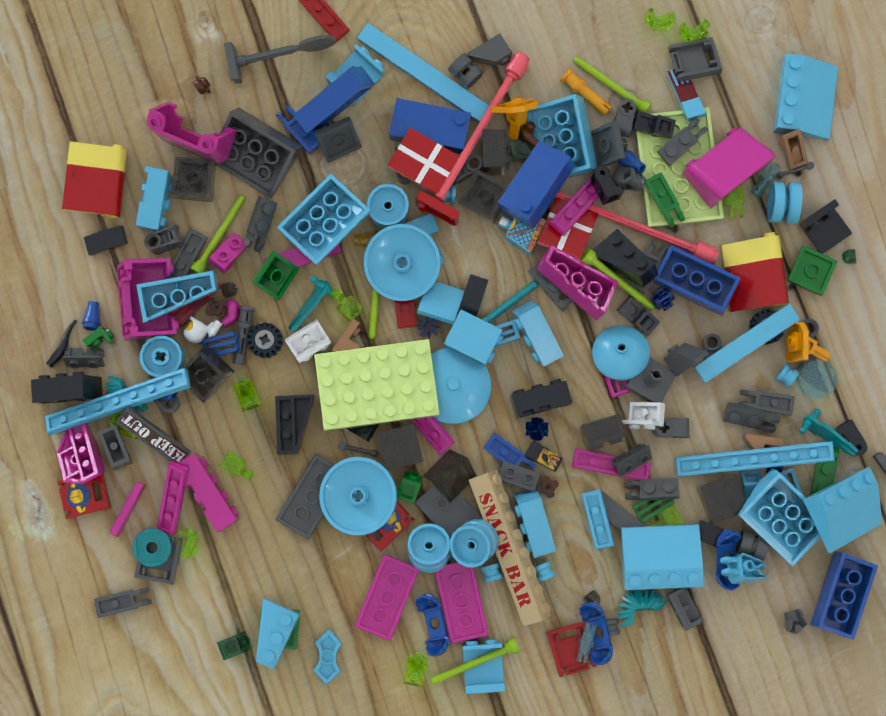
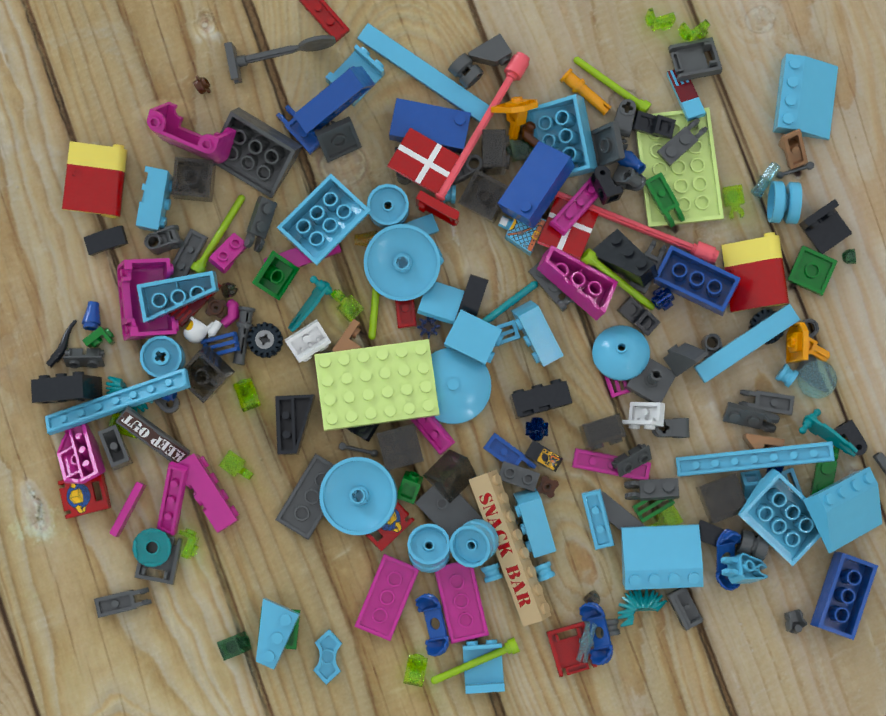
dark pink windscreen [682,127,776,209] -> none

